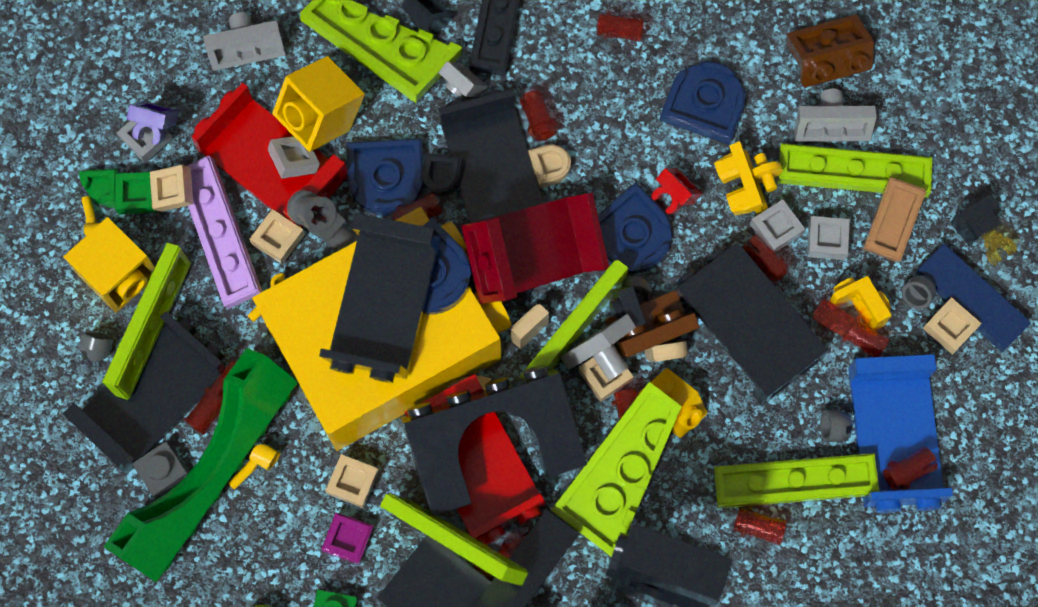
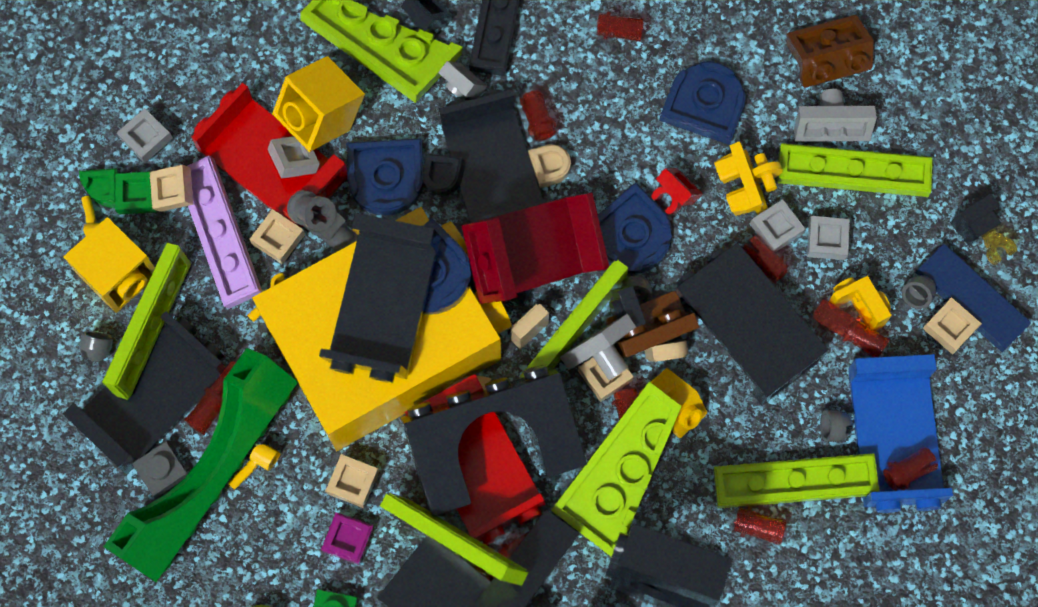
tile [127,100,179,145] -> none
light grey tile [203,12,286,71] -> none
clear red pin [391,192,442,220] -> none
medium nougat tile [862,177,927,263] -> none

